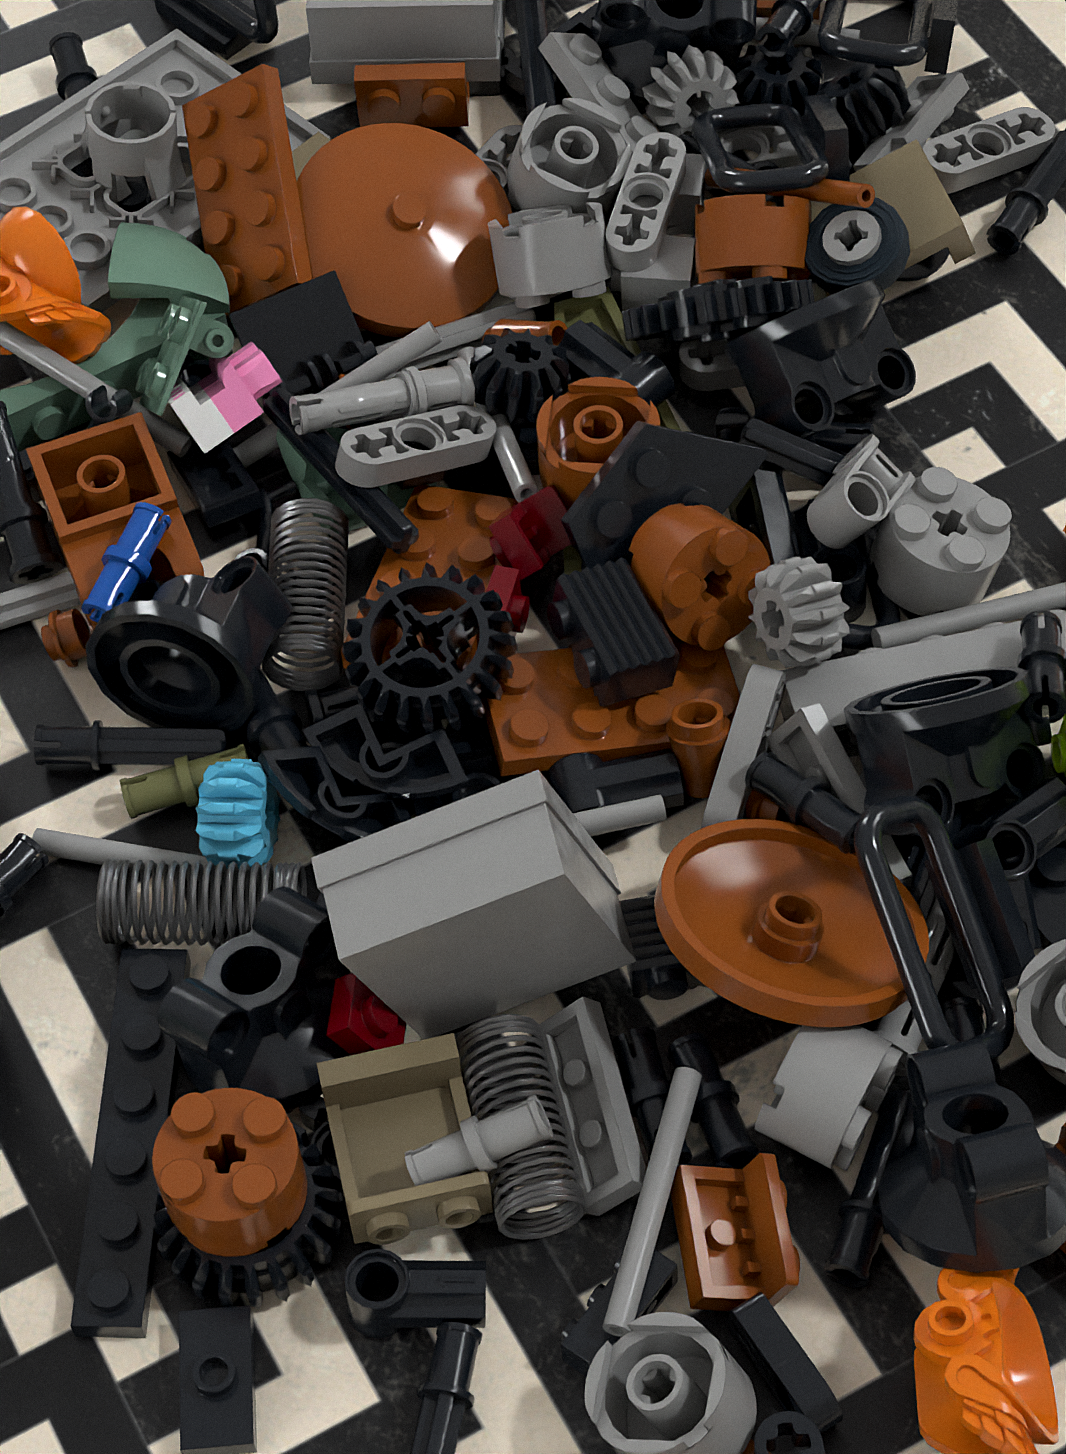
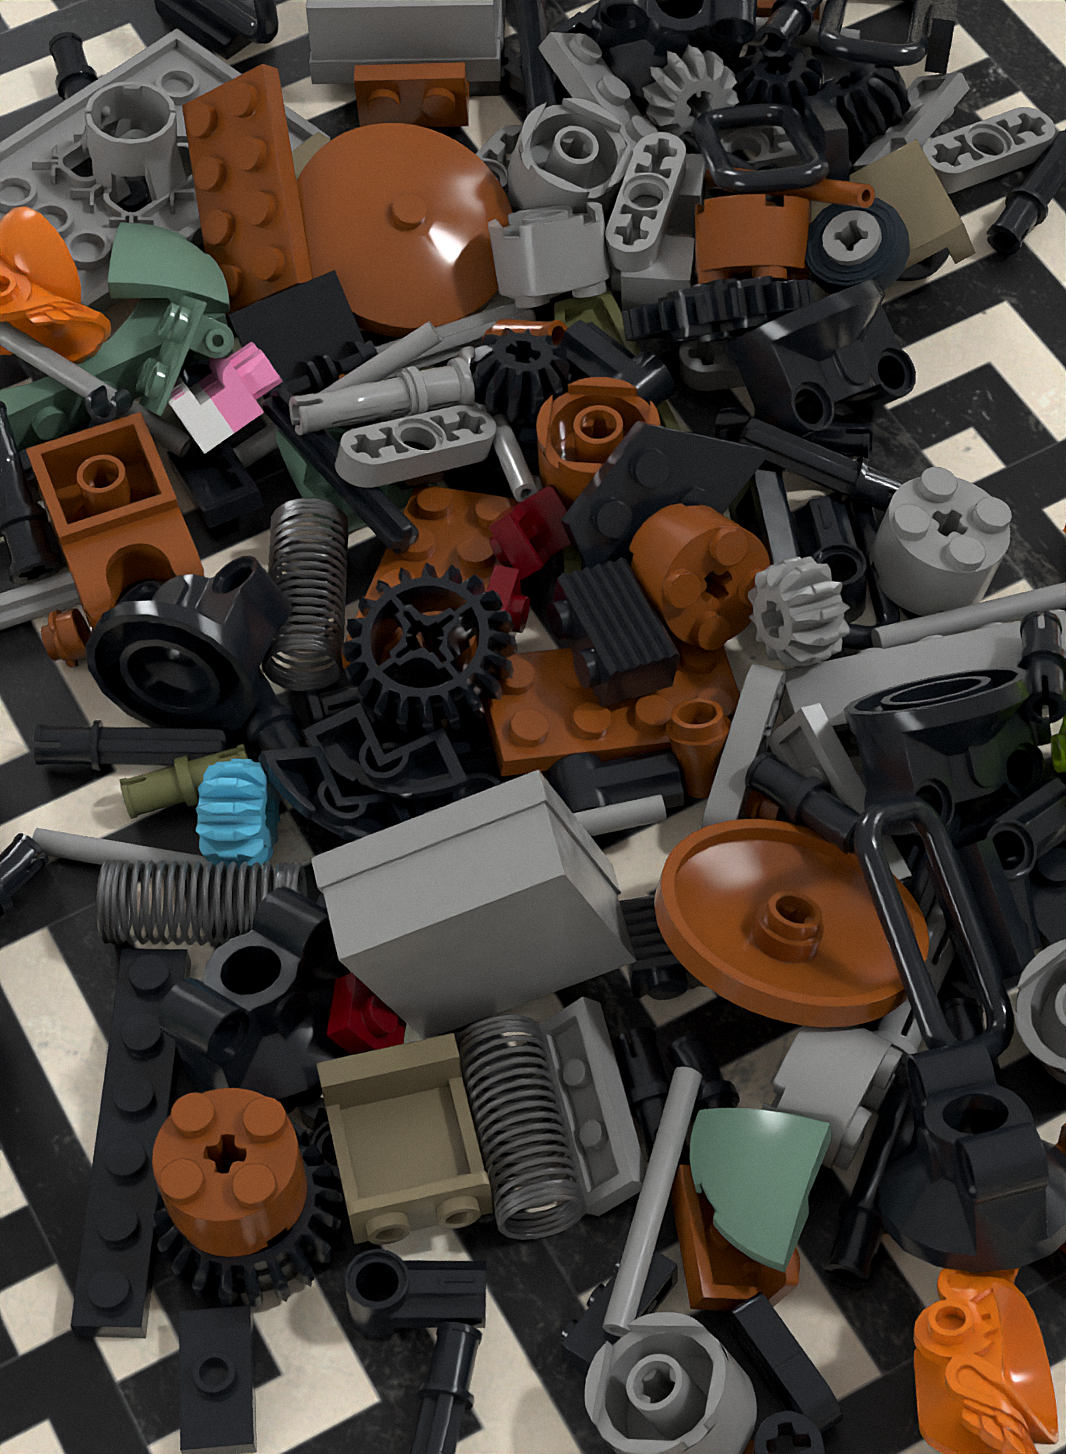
blue pin [81,502,172,623] -> none
black piece [235,480,298,573] -> none
light grey pin [404,1095,553,1186] -> none
light grey piece [807,434,916,549] -> none
none -> sand green brick [690,1108,832,1273]

